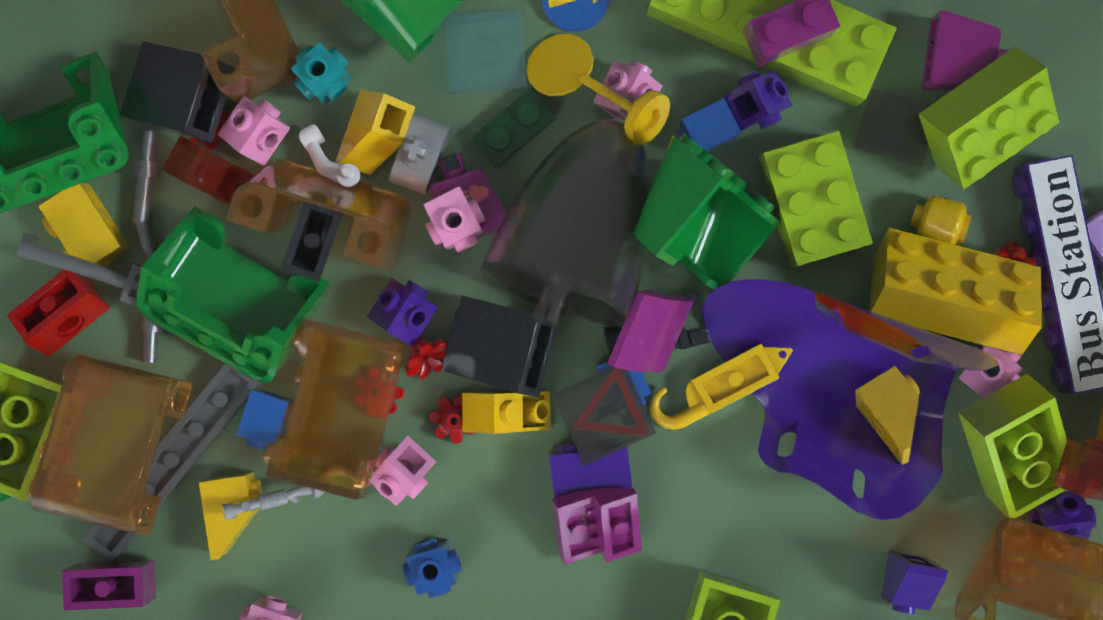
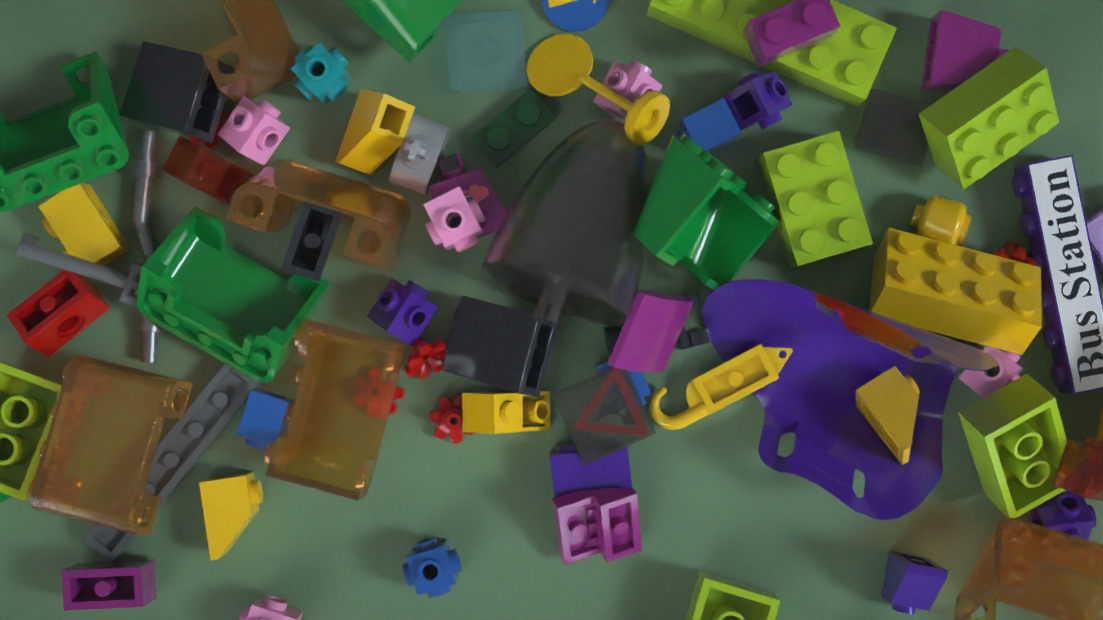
light grey piece [222,464,364,520] -> none
white piece [299,124,360,187] -> none
bright pink brick [368,436,437,506] -> none

